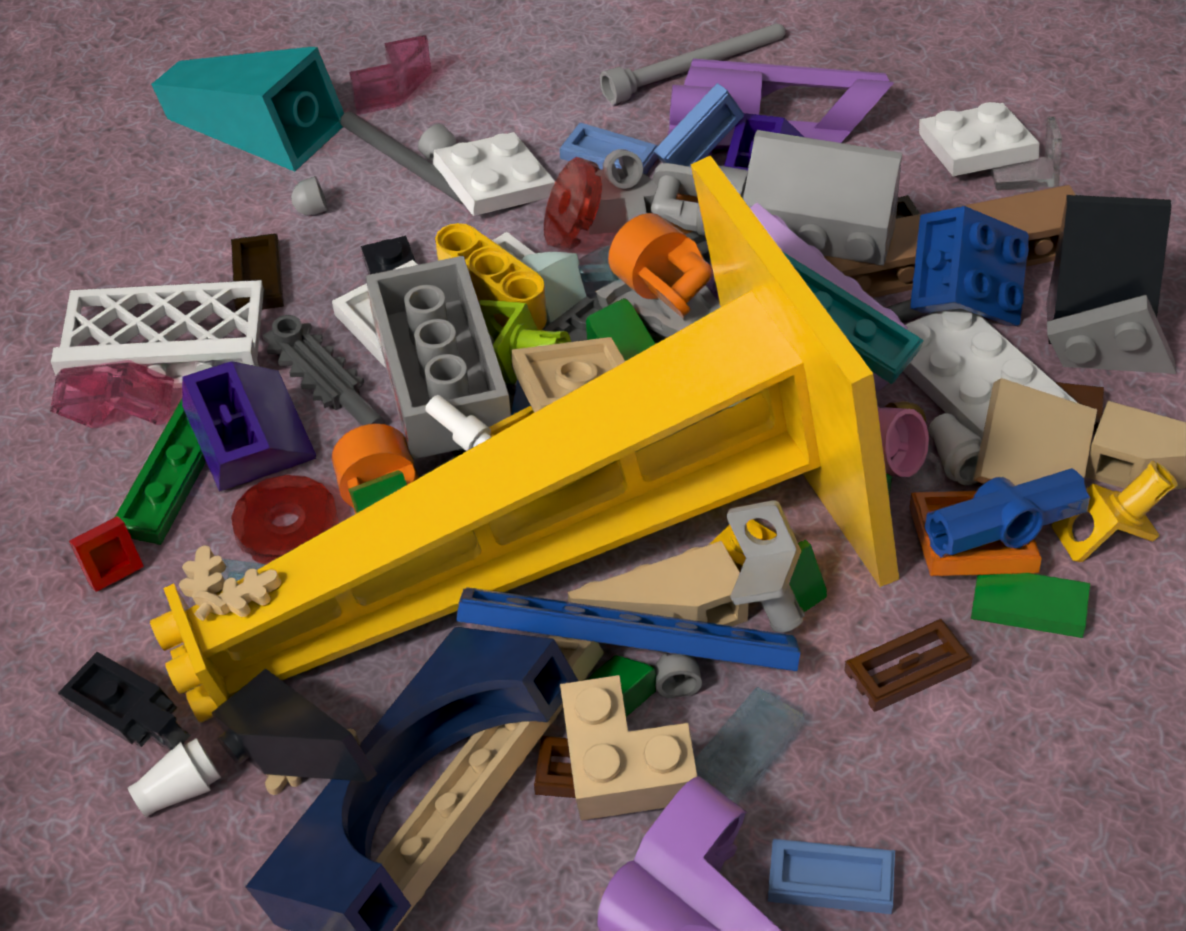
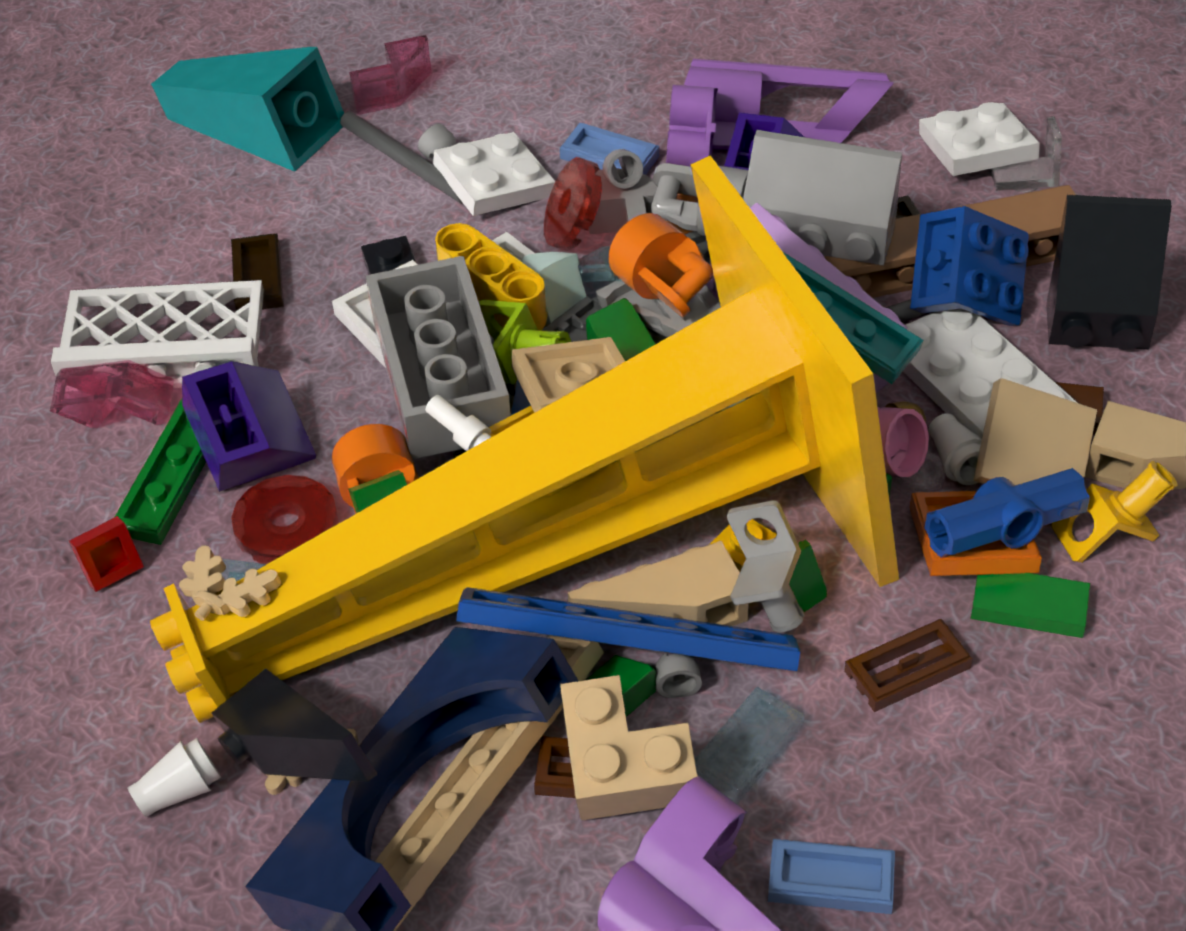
black hinge [58,652,191,750] -> none
dark grey piece [262,315,385,426] -> none
light grey hinge [291,176,328,215] -> none
light grey piece [600,24,785,105] -> none
medium blue tile [654,83,744,167] -> none
light grey wing [1047,295,1176,374] -> none

